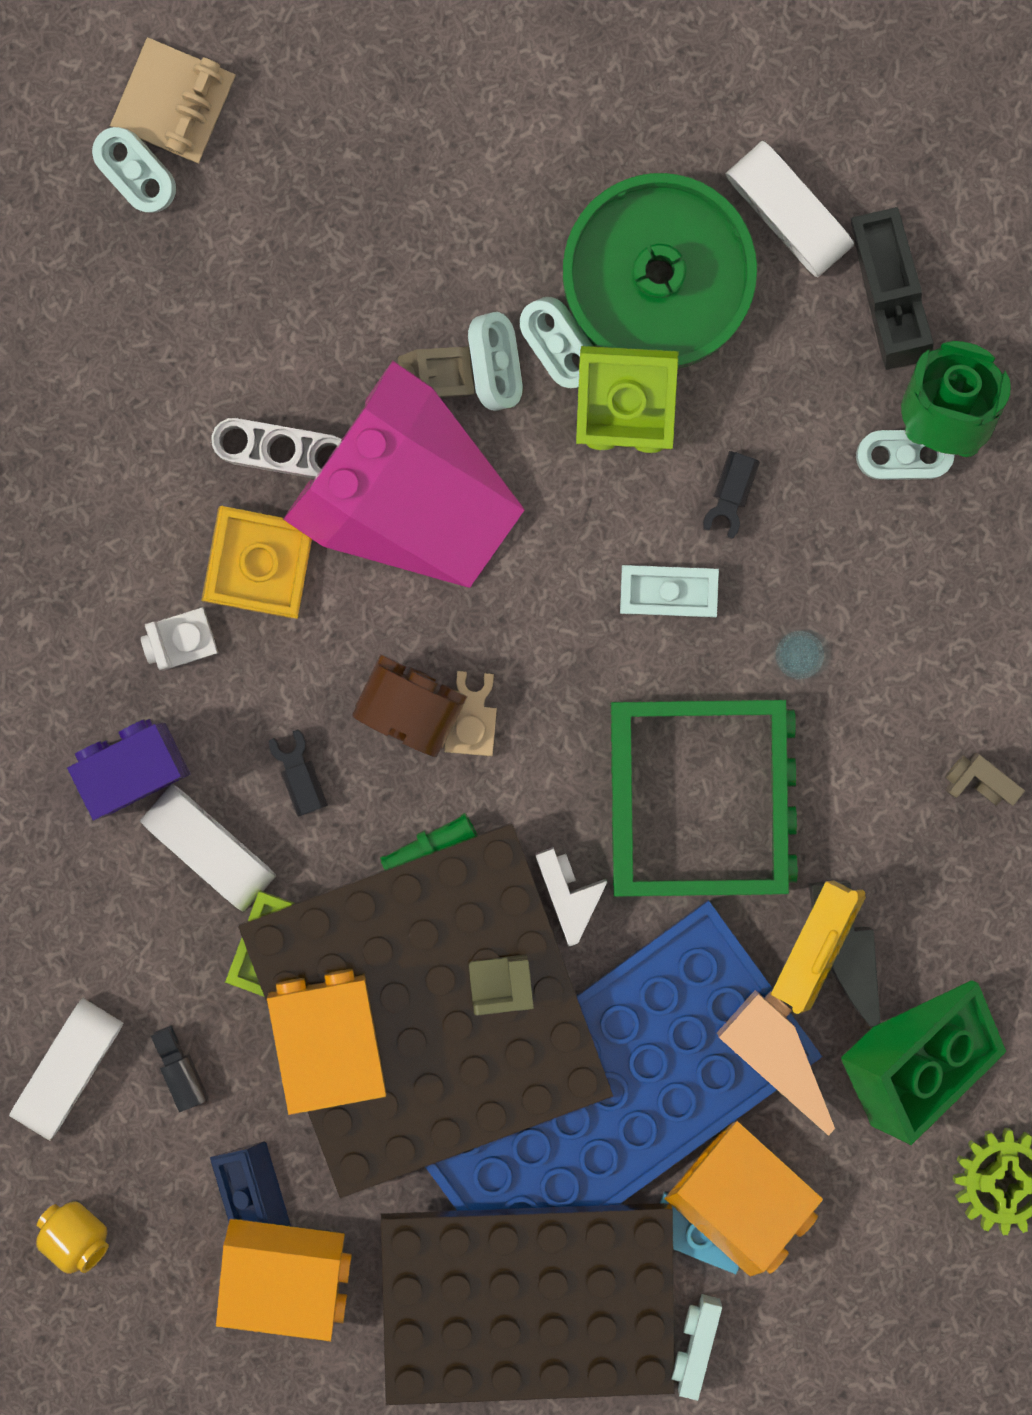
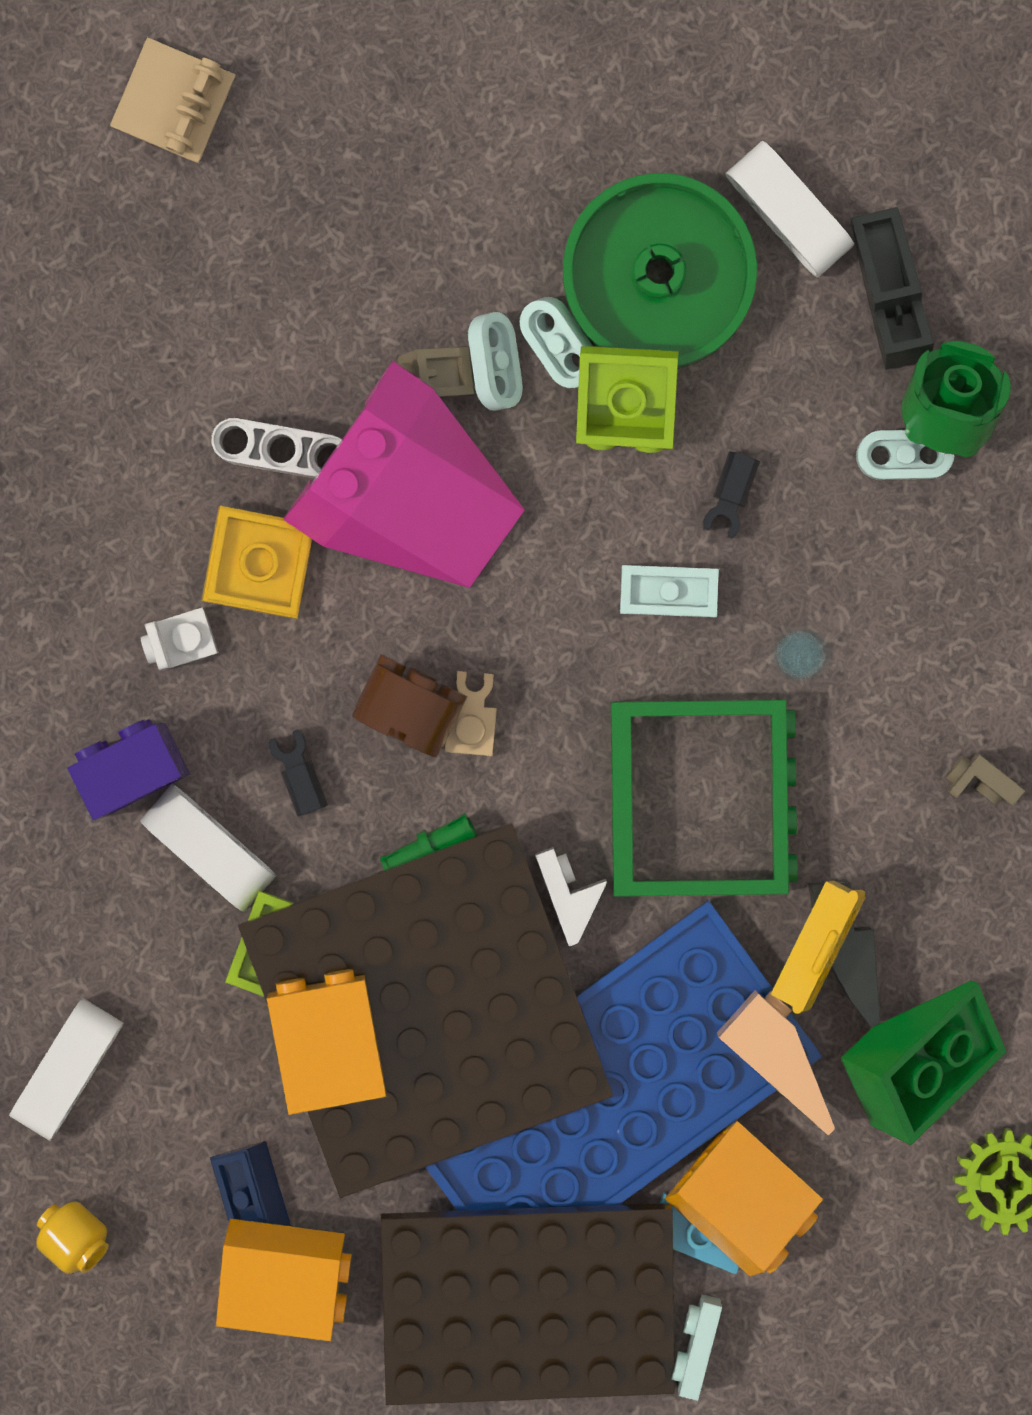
light aqua plate [92,127,176,213] -> none
black bar [151,1025,208,1113] -> none
olive panel [469,955,534,1015] -> none

